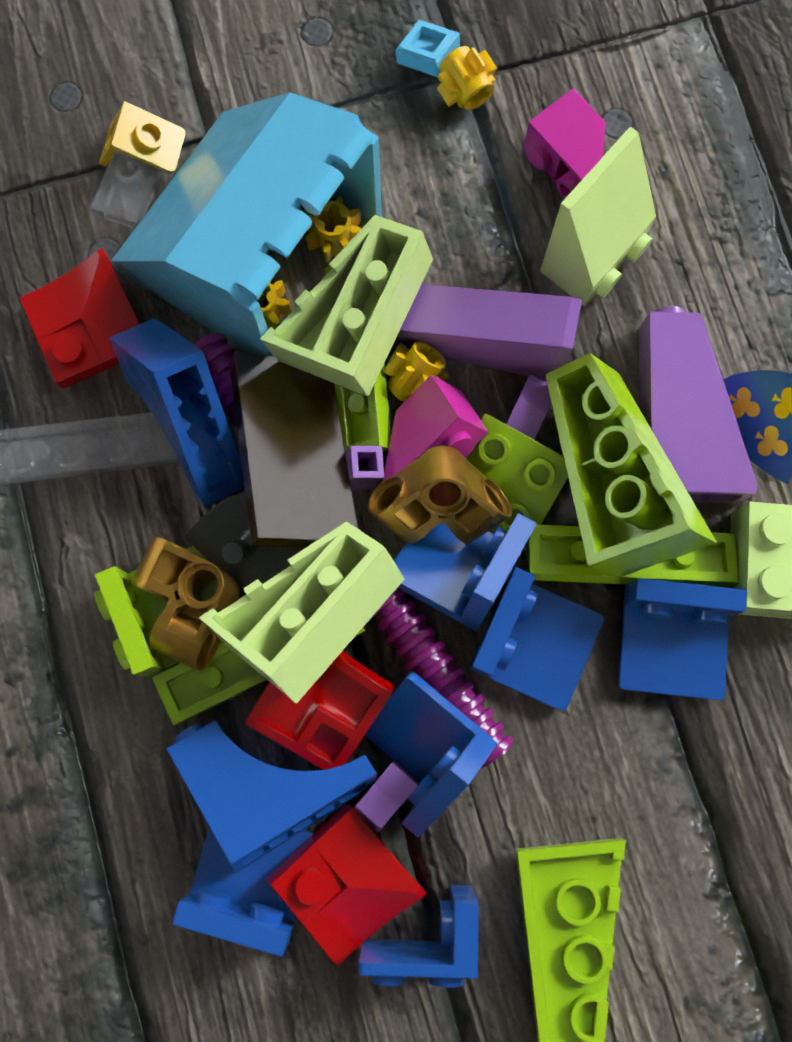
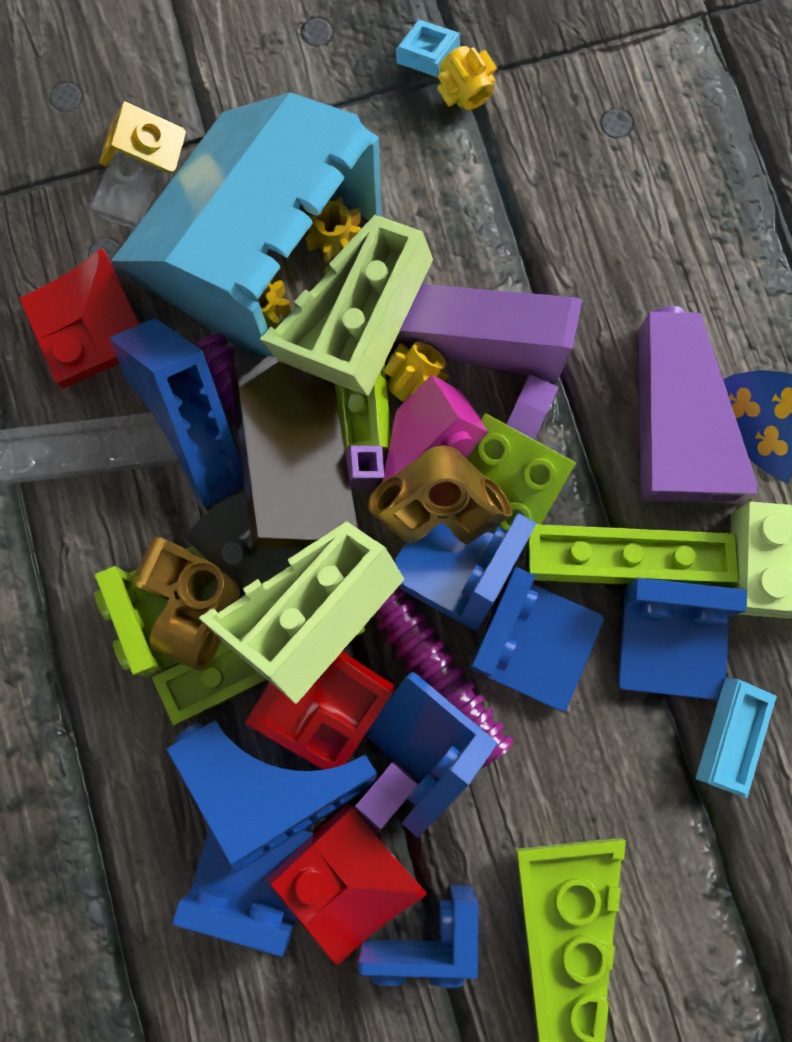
dark pink slope [523,88,606,199] -> none
yellowish green slope [540,126,656,307] -> none
lime wedge [545,353,717,578] -> none
none -> medium azure tile [696,677,777,798]

